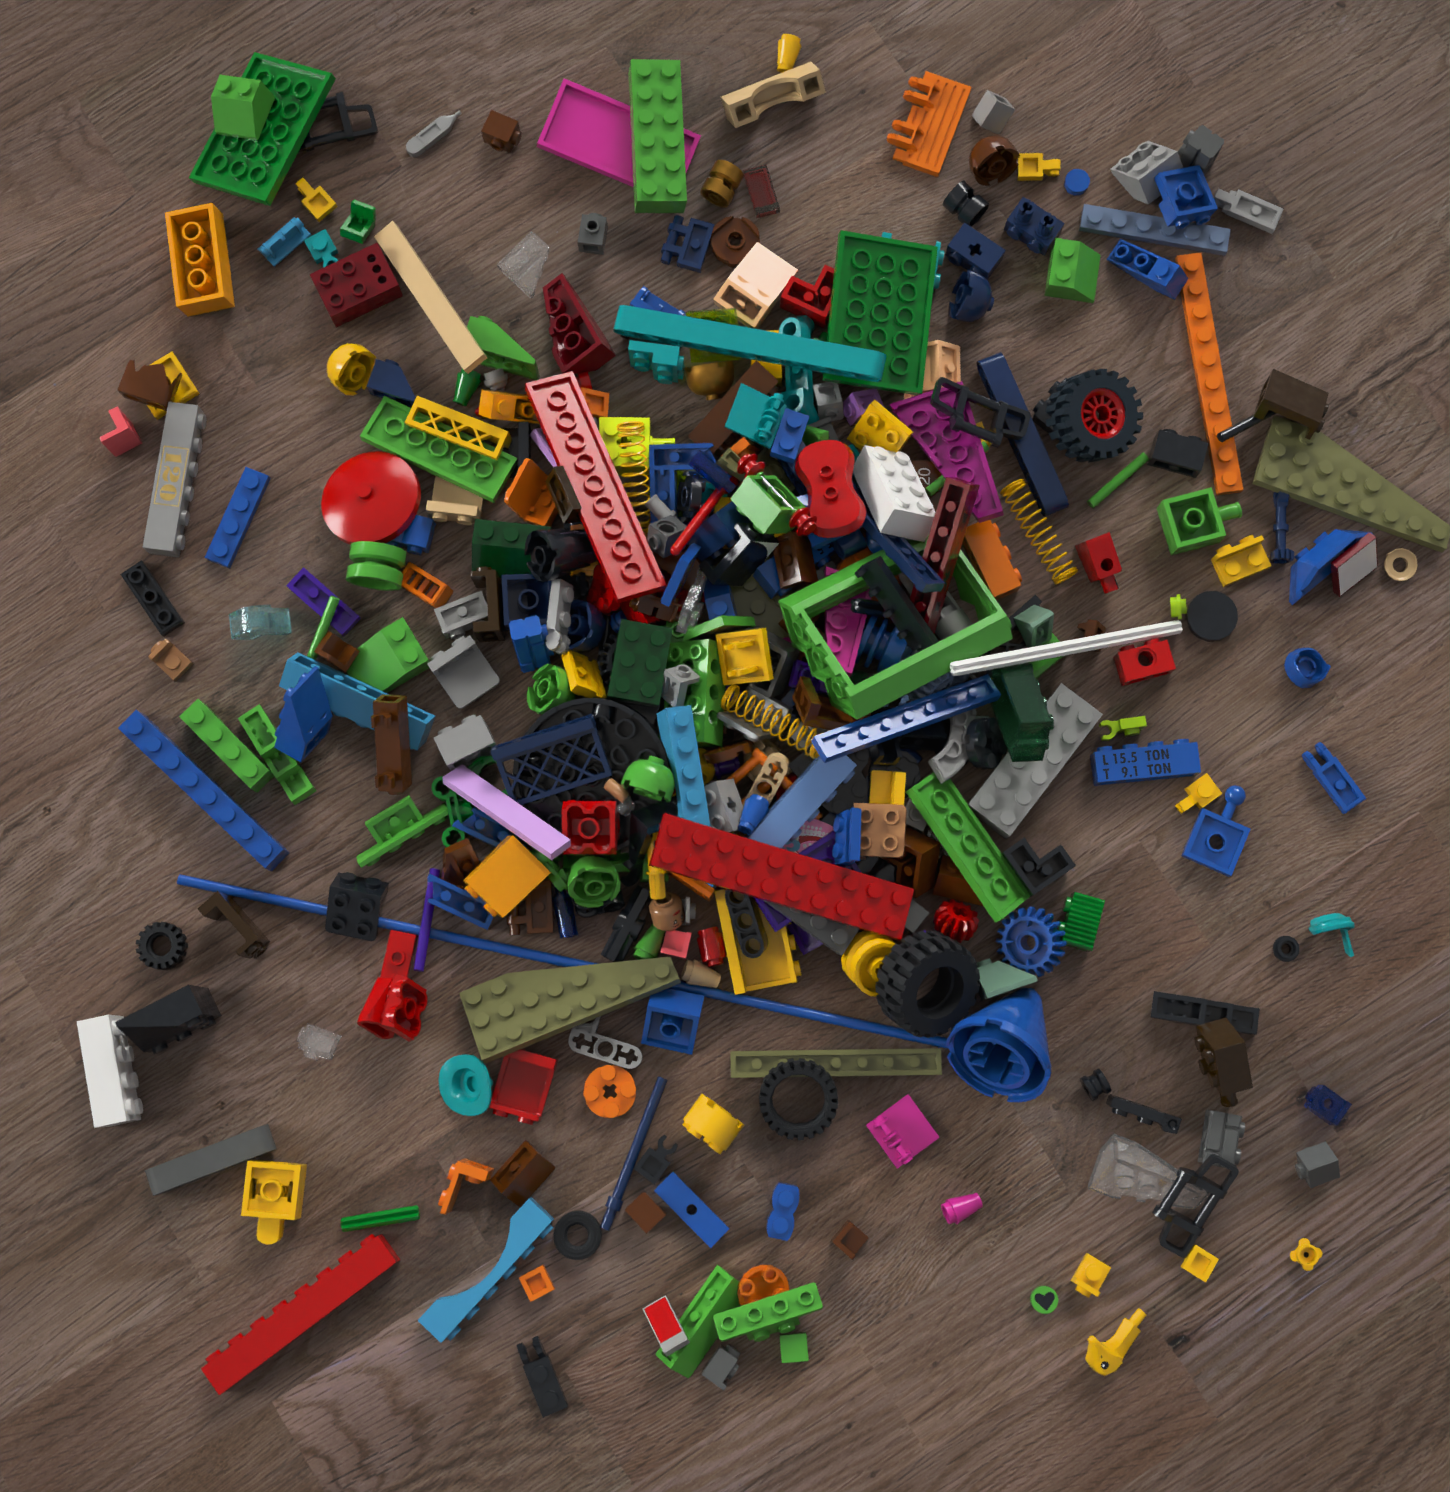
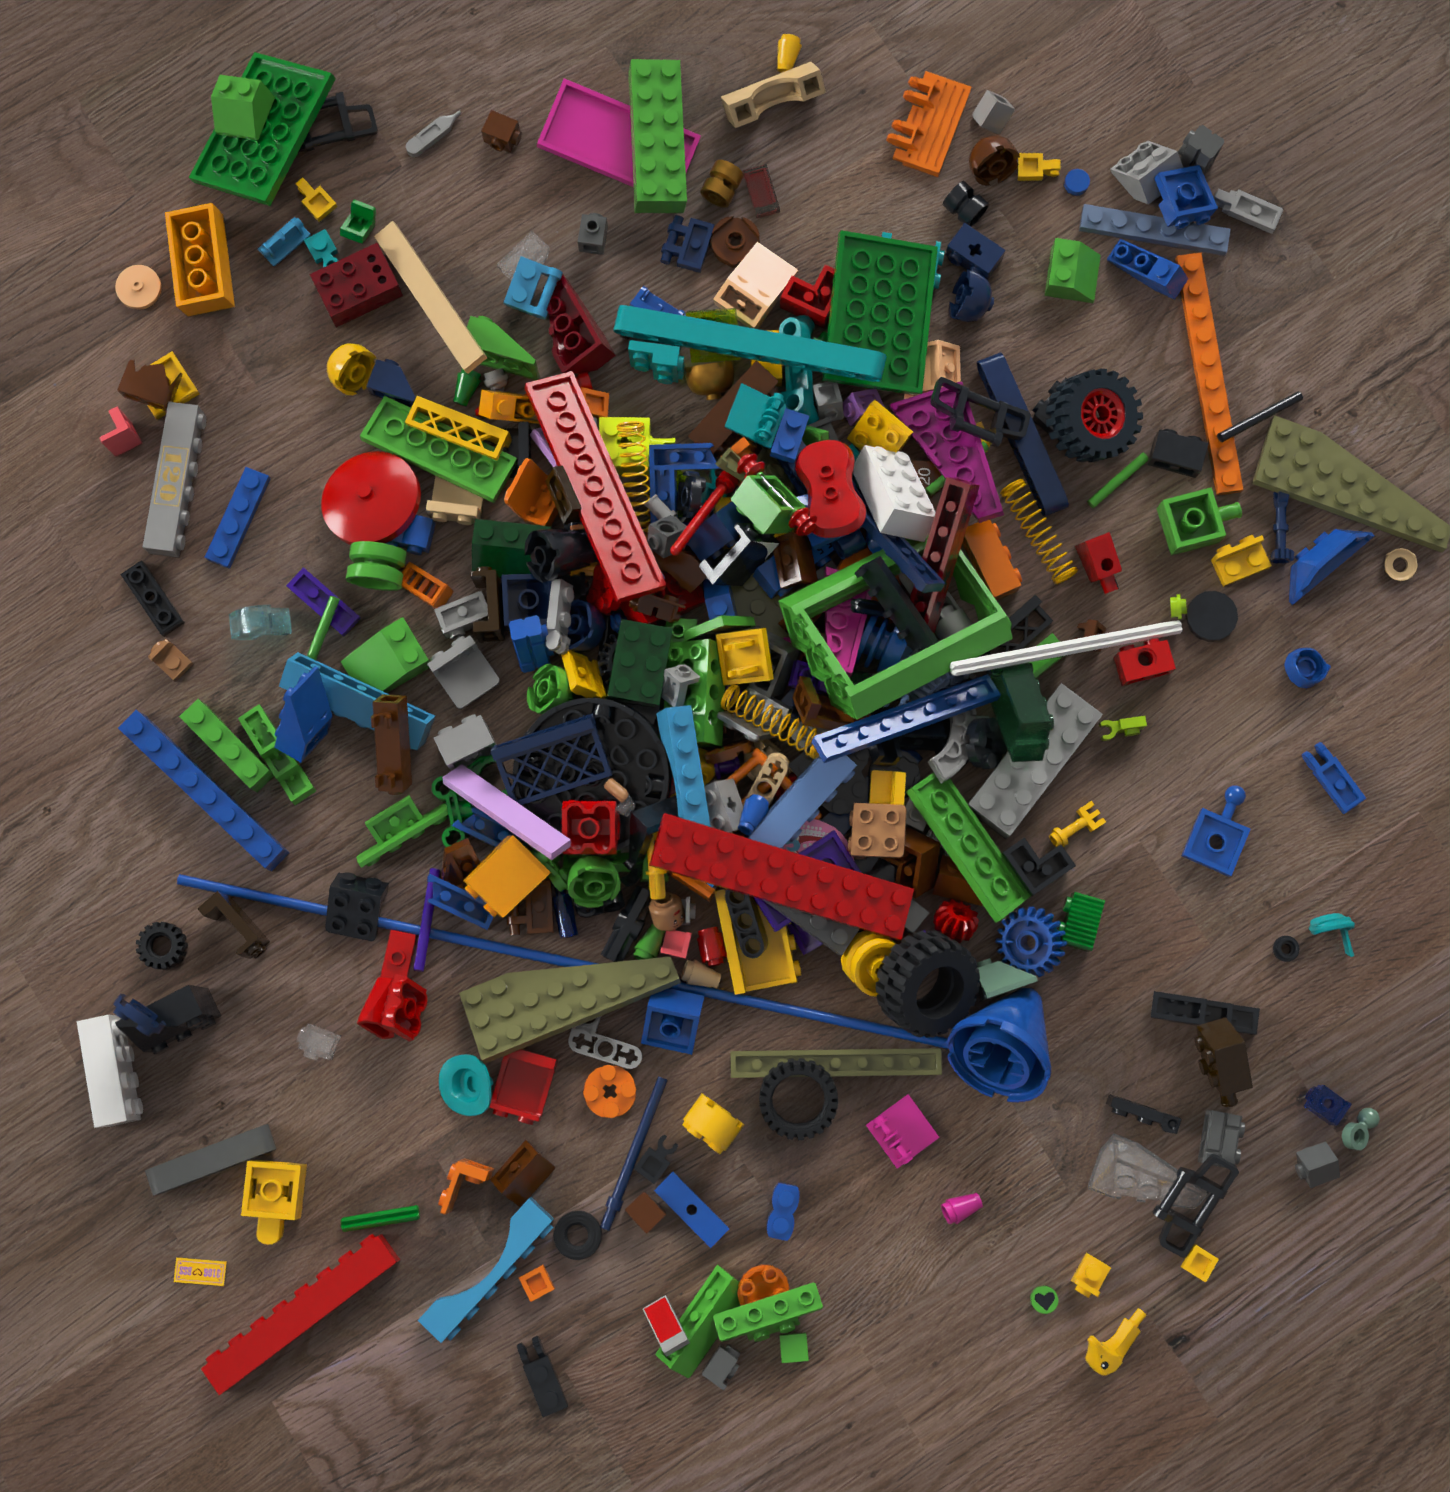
reddish brown panel [314,631,360,672] -> none
bright green cylinder [620,756,675,802] -> none
blue tile [660,543,701,607] -> none
clear wing [676,568,707,634] -> none
clear blue cylinder [688,450,736,494] -> none
reddish brown panel [831,1220,869,1260] -> none
blue plate [832,807,861,867] -> none
dark blue brick [1004,197,1065,256] -> none
sand green slope [1014,605,1054,648] -> none
black wheel [1080,1068,1112,1101] -> none
blue brick [1090,739,1201,786] -> none
yellow plate [1175,773,1223,814] -> none
dark brown panel [1253,369,1329,440] -> none
yellow plate [1290,1238,1322,1271] -> none
white tile [1331,533,1378,597] -> none
none -> dark blue plate [113,994,166,1037]
none -> light nougat piece [116,265,162,310]
none -> yellow sticker [174,1258,227,1286]
none -> dark azure plate [503,256,563,320]
none -> yellow hinge [1049,801,1106,847]
none -> sand green plate [1342,1108,1380,1150]

